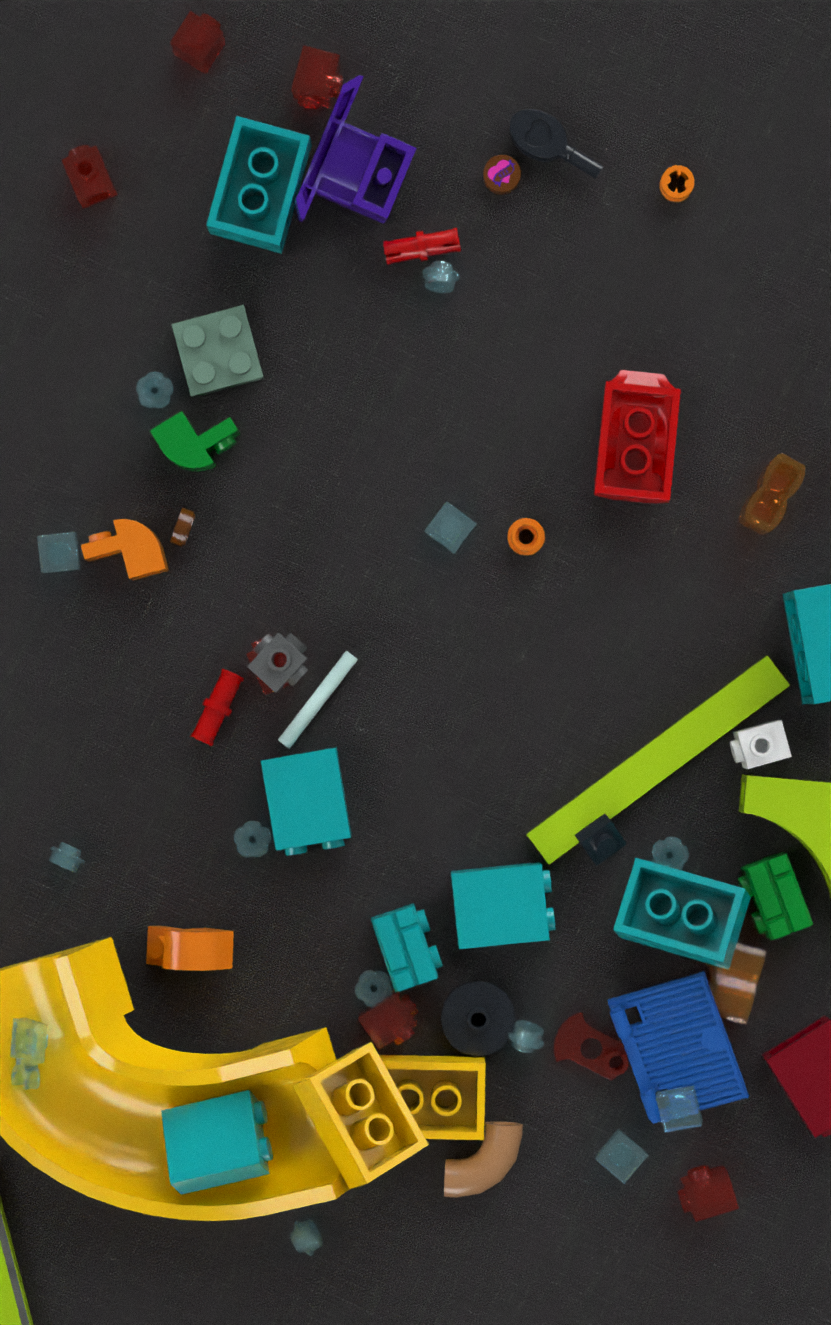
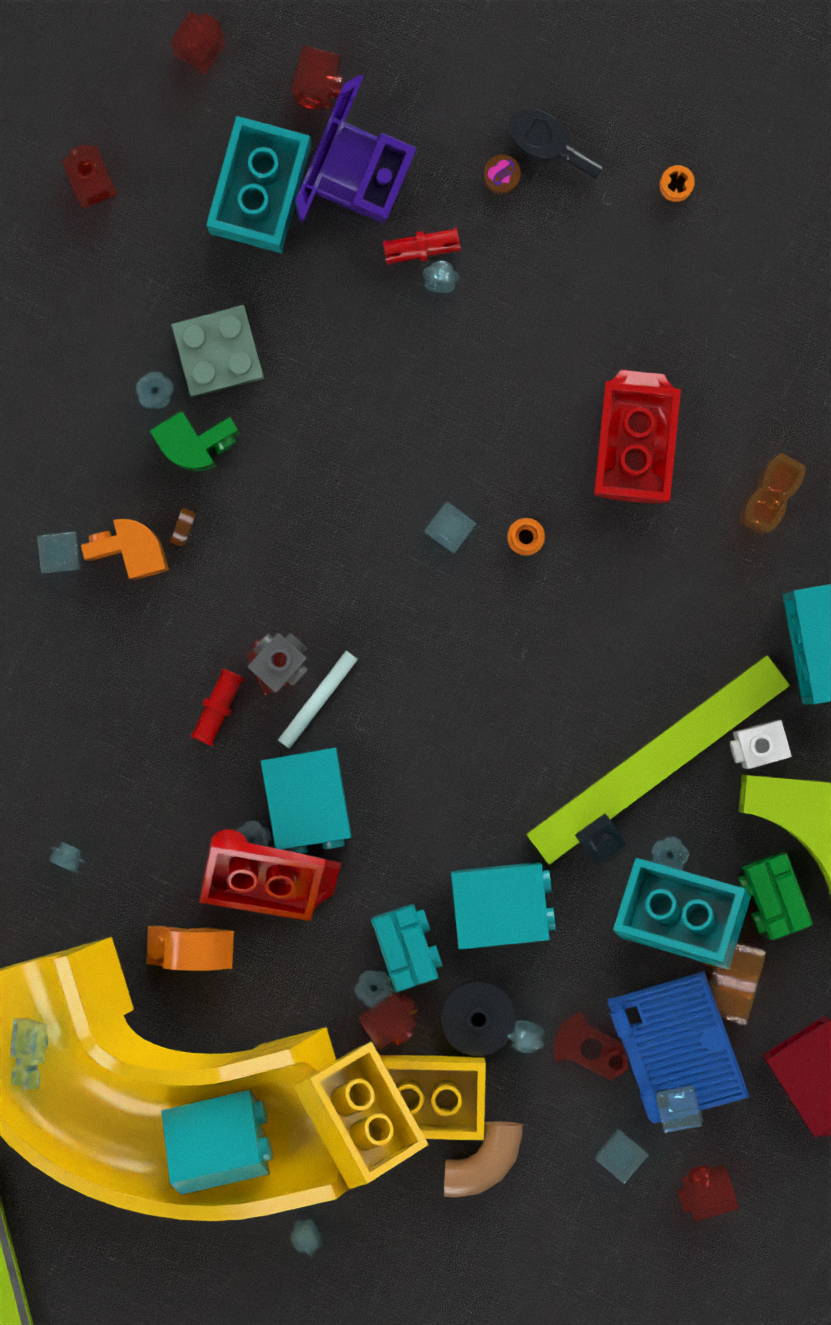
none -> red slope [199,830,341,921]

